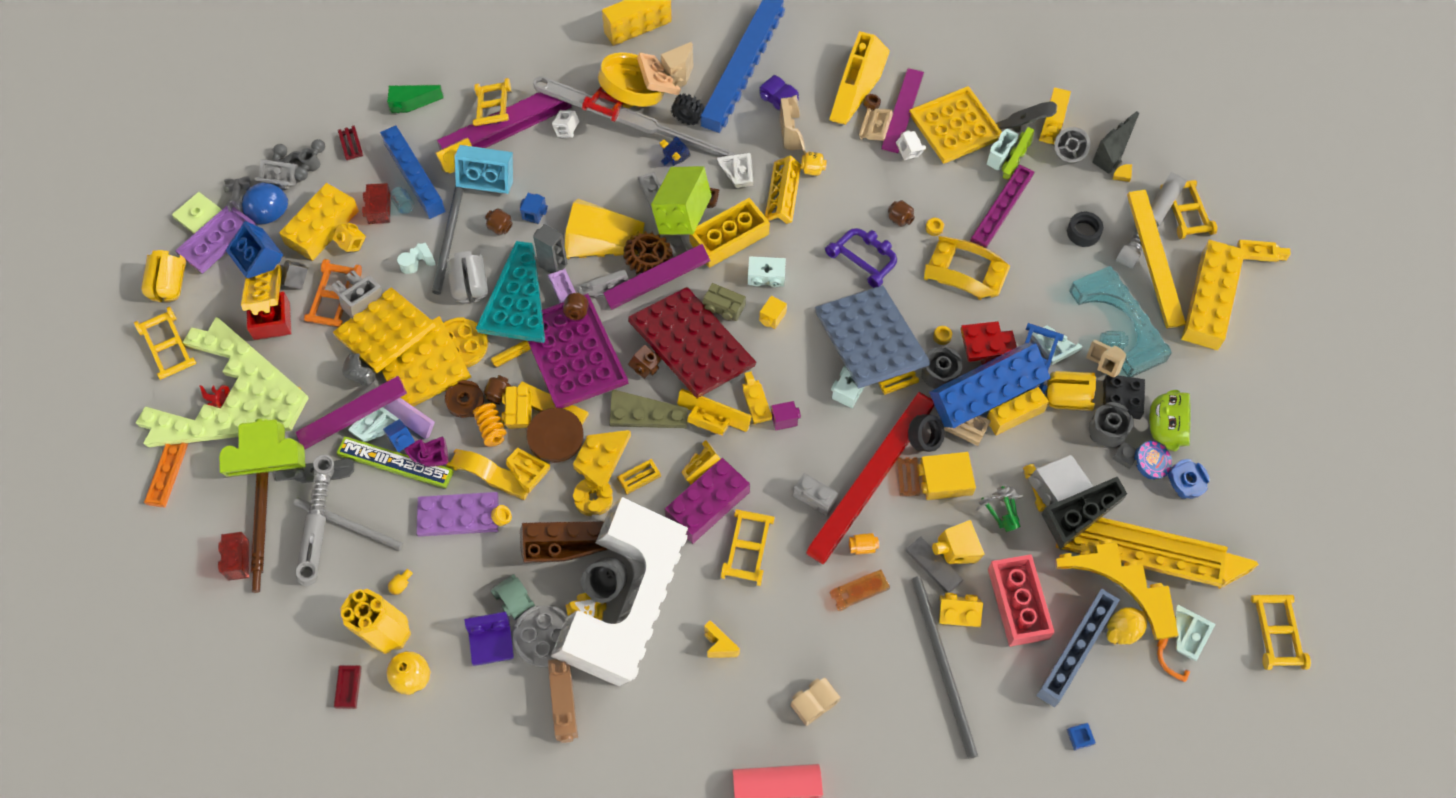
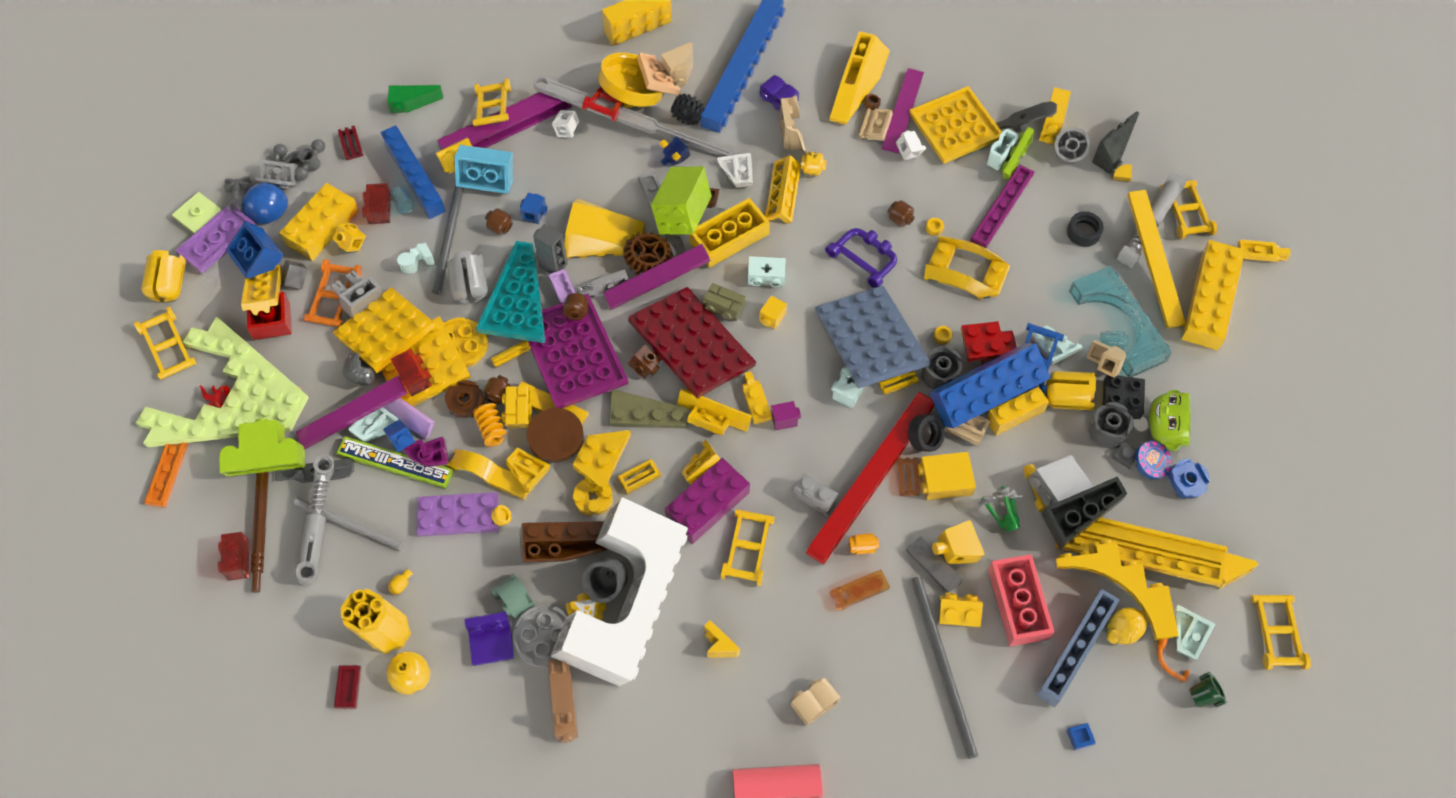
none -> clear red brick [391,348,432,396]
none -> dark green piece [1190,671,1227,708]

